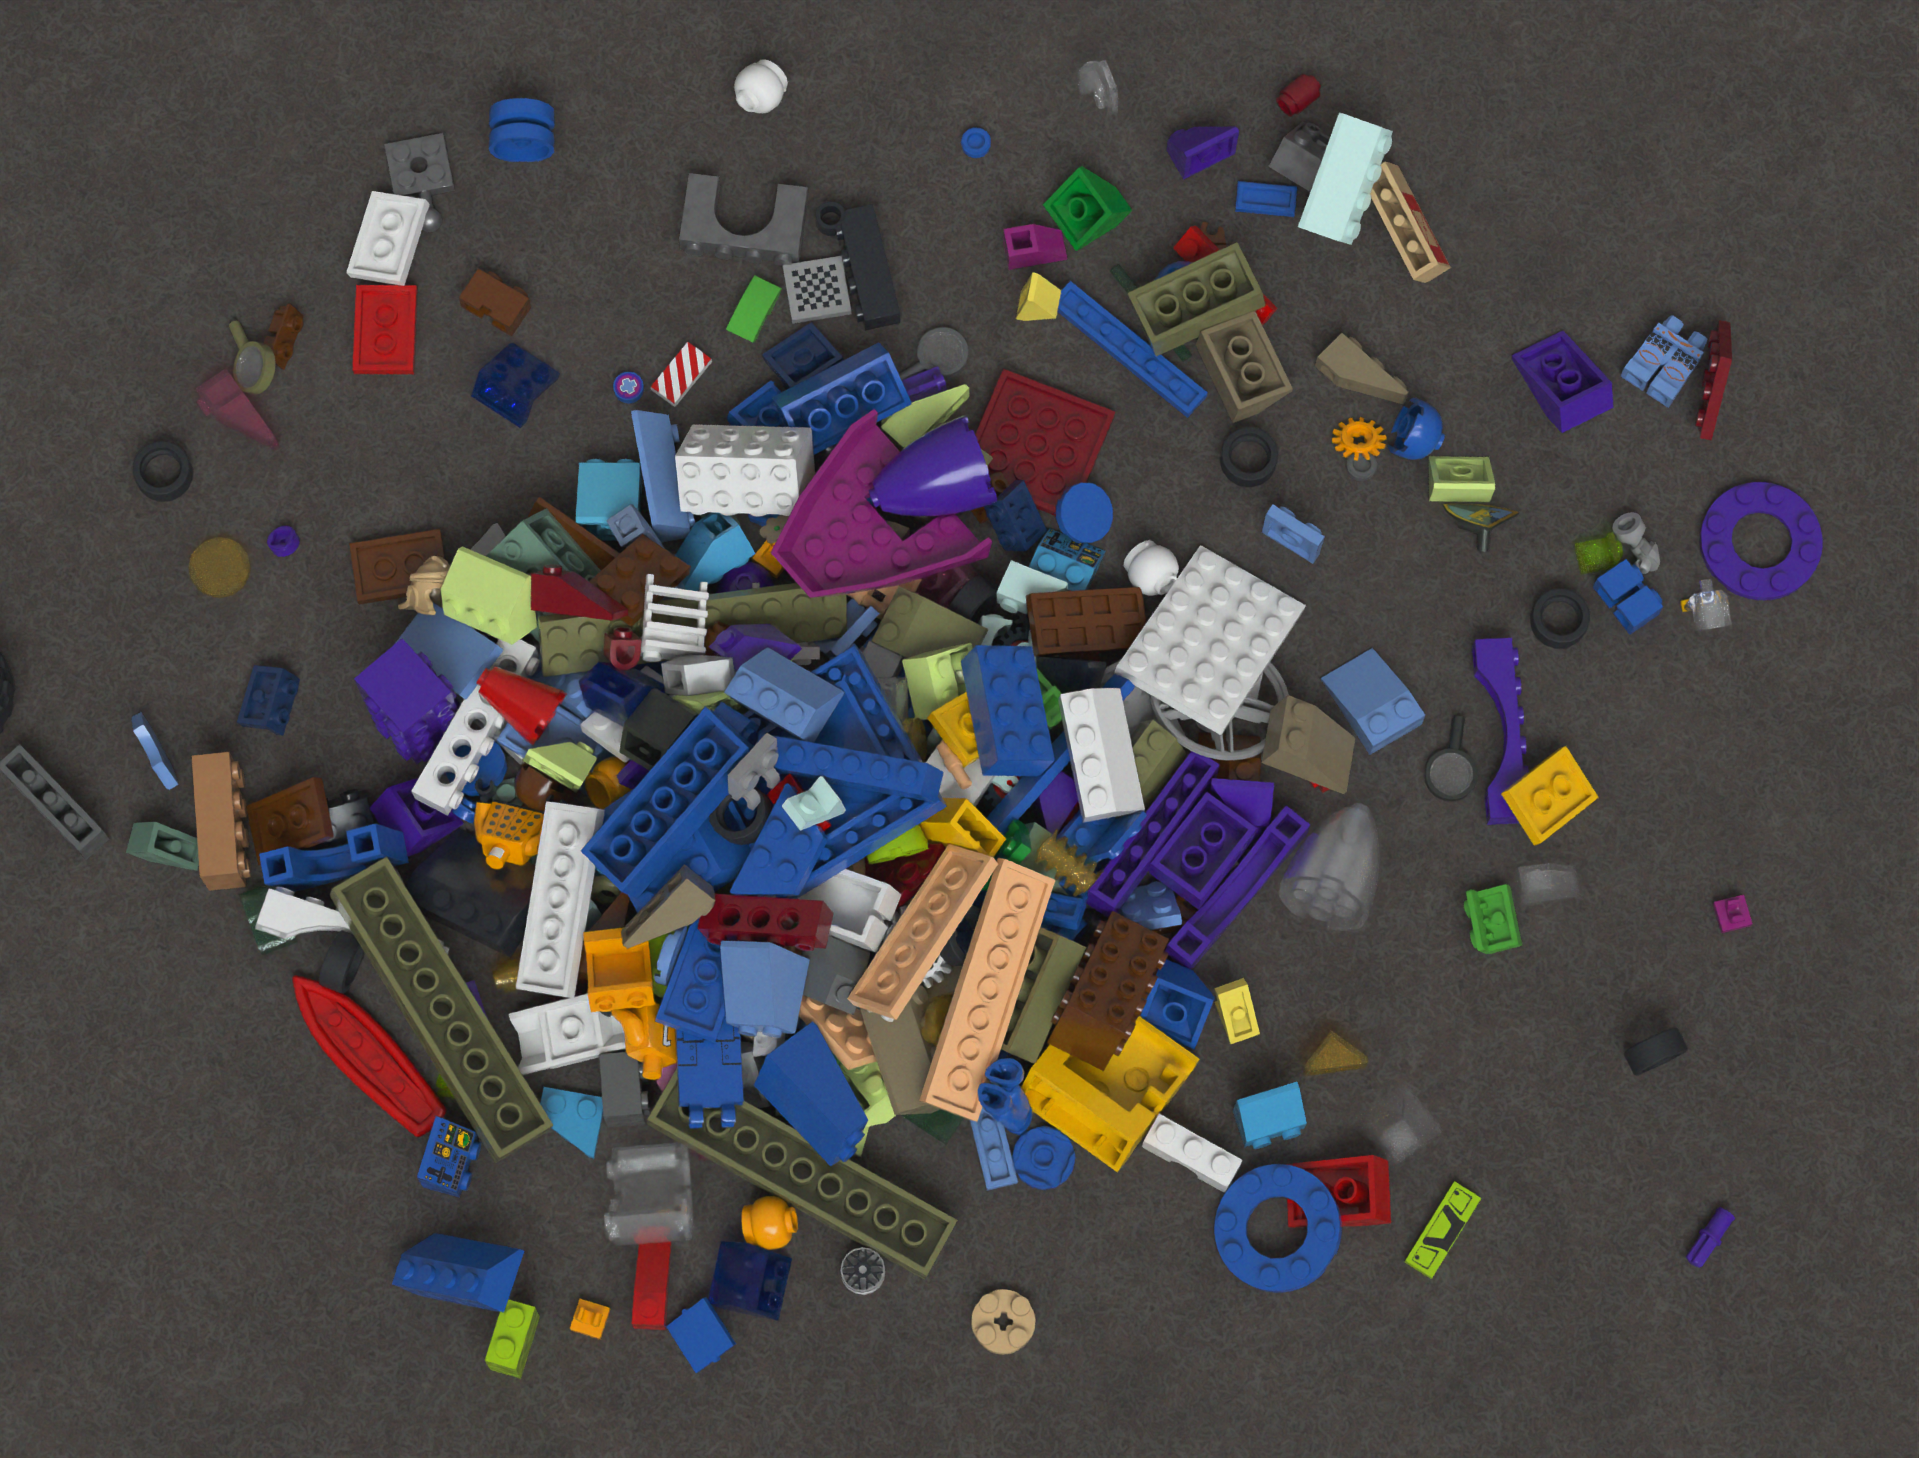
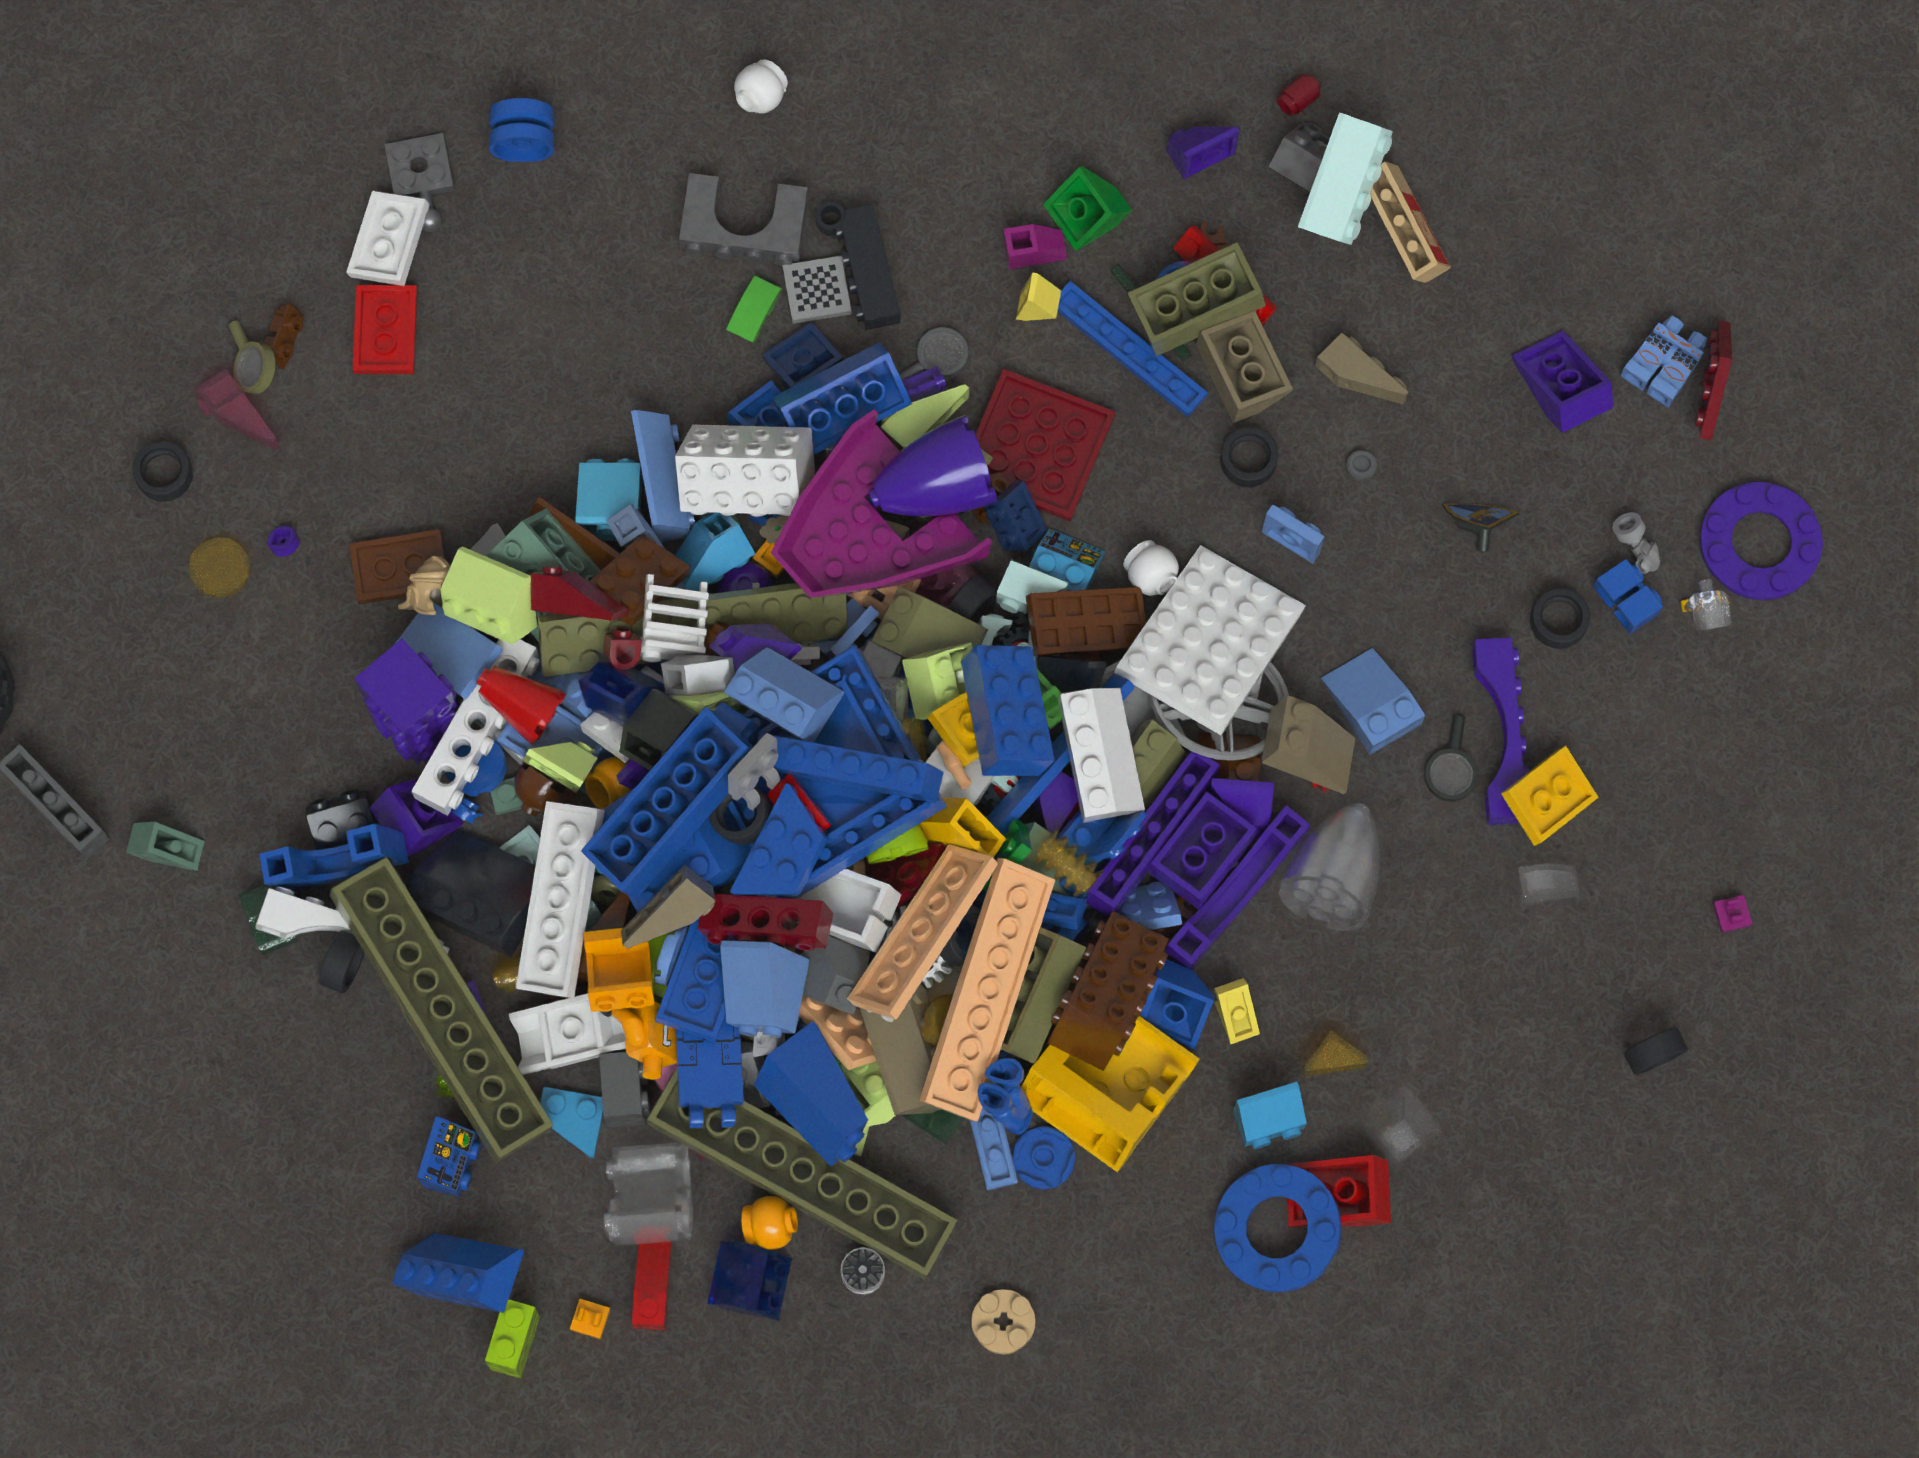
medium blue tile [131,712,178,790] -> none
medium nougat brick [192,752,251,891] -> none
dark blue bracket [237,665,300,736] -> none
reddish brown plate [246,777,334,865] -> none
red piece [292,975,447,1137] -> none
reddish brown brick [459,269,531,336] -> none
clear blue bracket [471,343,560,428] -> none
light orange torso [474,778,567,869] -> none
tile [613,372,644,403] -> none
tile [651,342,712,407] -> none
blue piece [666,1297,736,1373] -> none
light aqua slope [782,776,846,831] -> none
blue tile [961,127,991,158] -> none
blue tile [1056,483,1113,544] -> none
clear bracket [1078,60,1118,117] -> none
white arch [1142,1114,1243,1193] -> none
blue tile [1235,181,1297,217] -> none
light orange gear [1332,417,1386,461] -> none
blue cylinder [1388,398,1445,460] -> none
lime tile [1404,1181,1481,1279] -> none
yellowish green slope [1429,456,1495,502] -> none
bright green bracket [1464,884,1522,954] -> none
clear neon green bracket [1574,532,1623,575] -> none
dark purple axle [1686,1207,1735,1268] -> none

